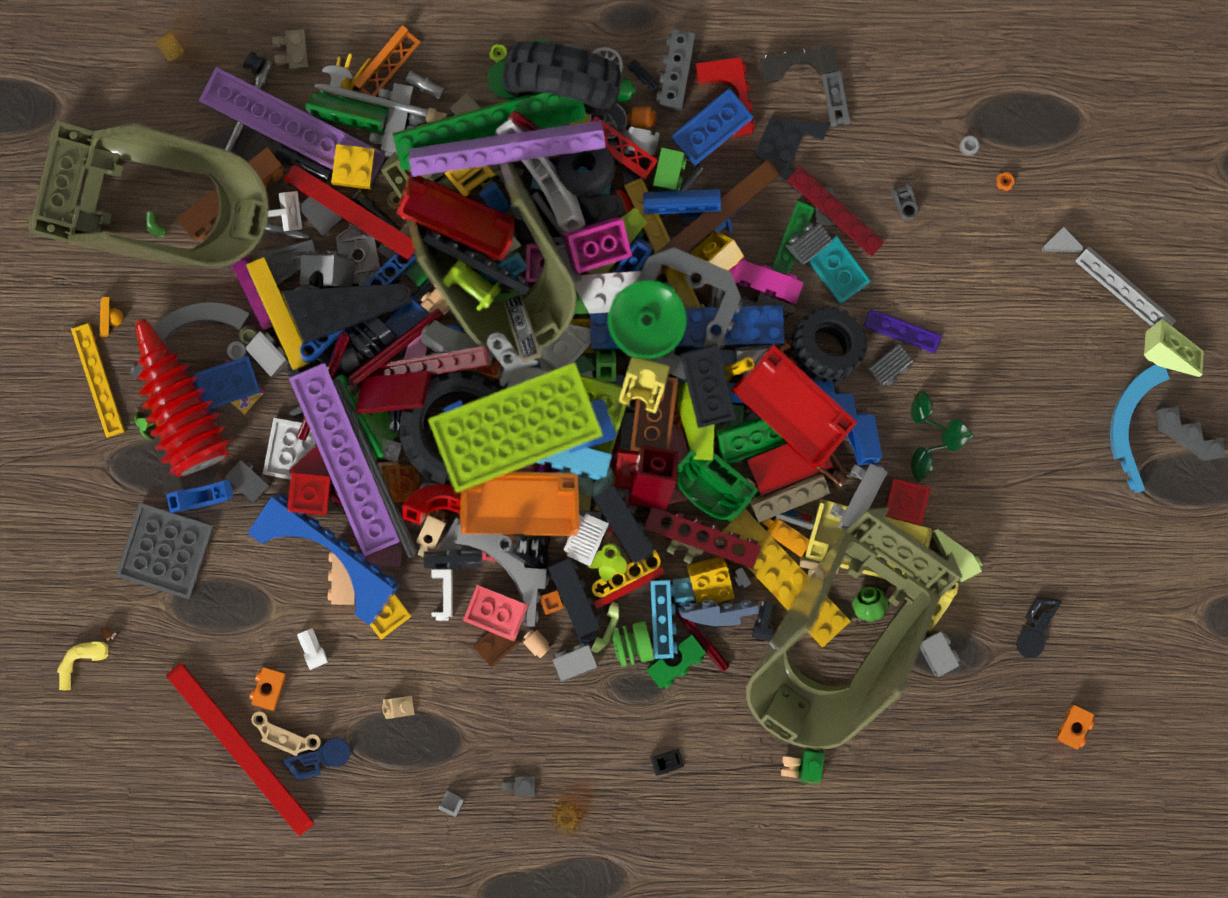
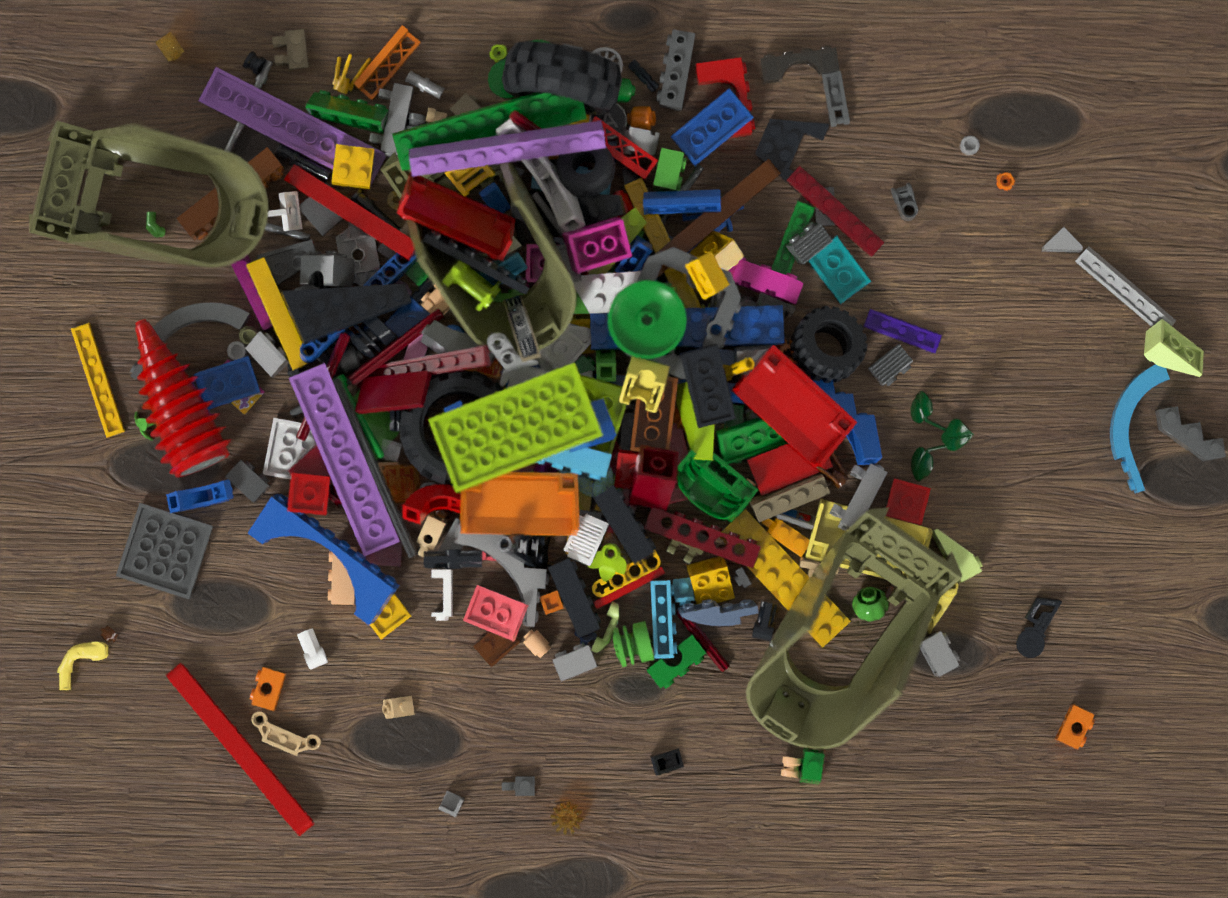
light orange tile [100,297,124,337] -> none
dark blue piece [283,738,350,781] -> none
light grey piece [315,65,428,117] -> none
none -> yellow panel [685,251,729,300]

